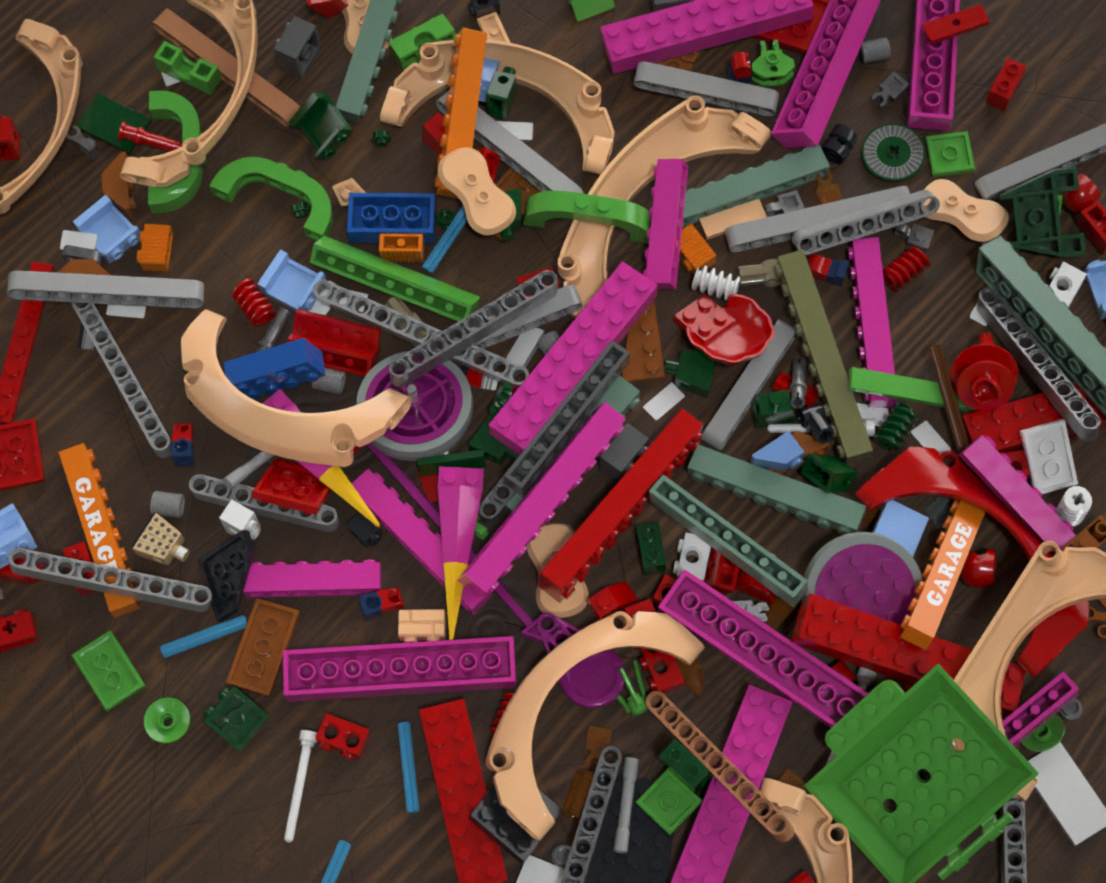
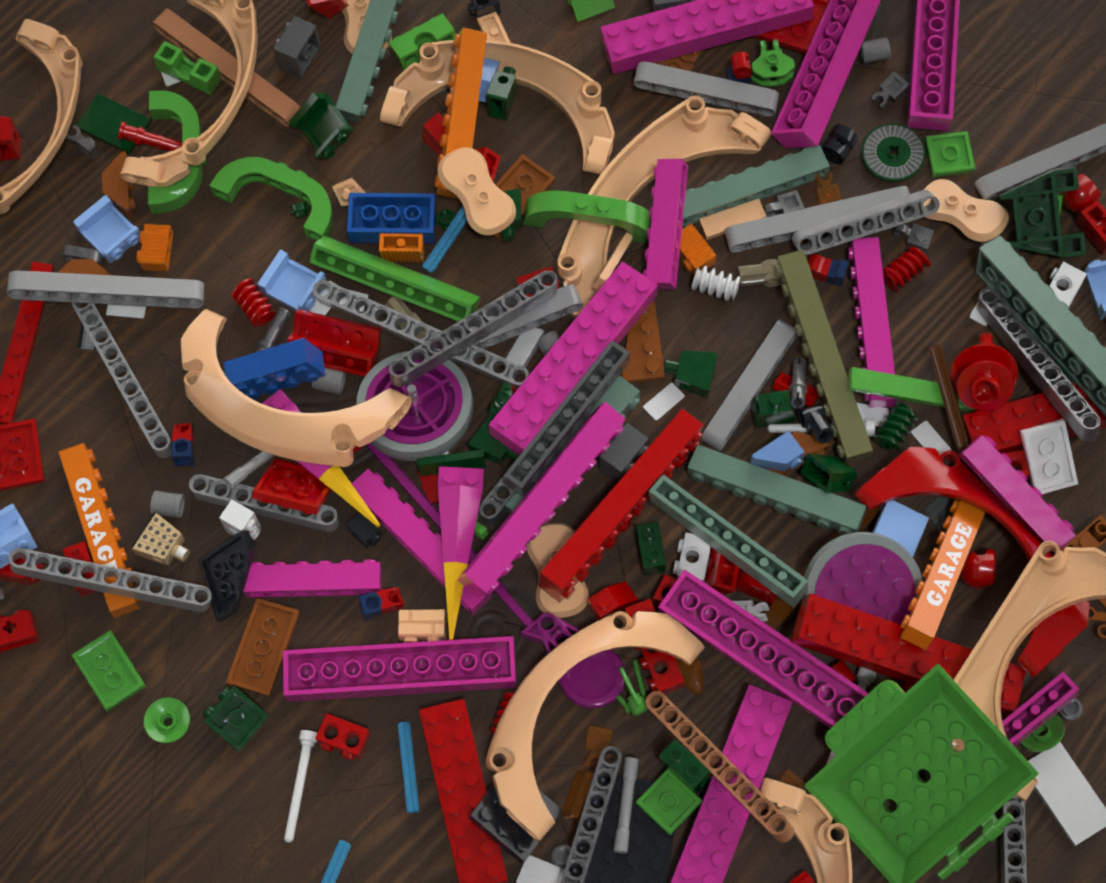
white sticker [60,230,97,250] -> none
dark azure axle [160,615,248,658] -> none
dark green plate [371,130,391,147] -> none
light grey beam [436,90,584,194] -> none
sticker [461,365,499,390] -> none
white sticker [497,121,533,140] -> none
red animal [673,294,775,366] -> none
red tile [922,4,990,45] -> none
red brick [986,57,1027,111] -> none
white piece [1056,486,1092,527] -> none
none -> light nougat tile [592,232,633,291]

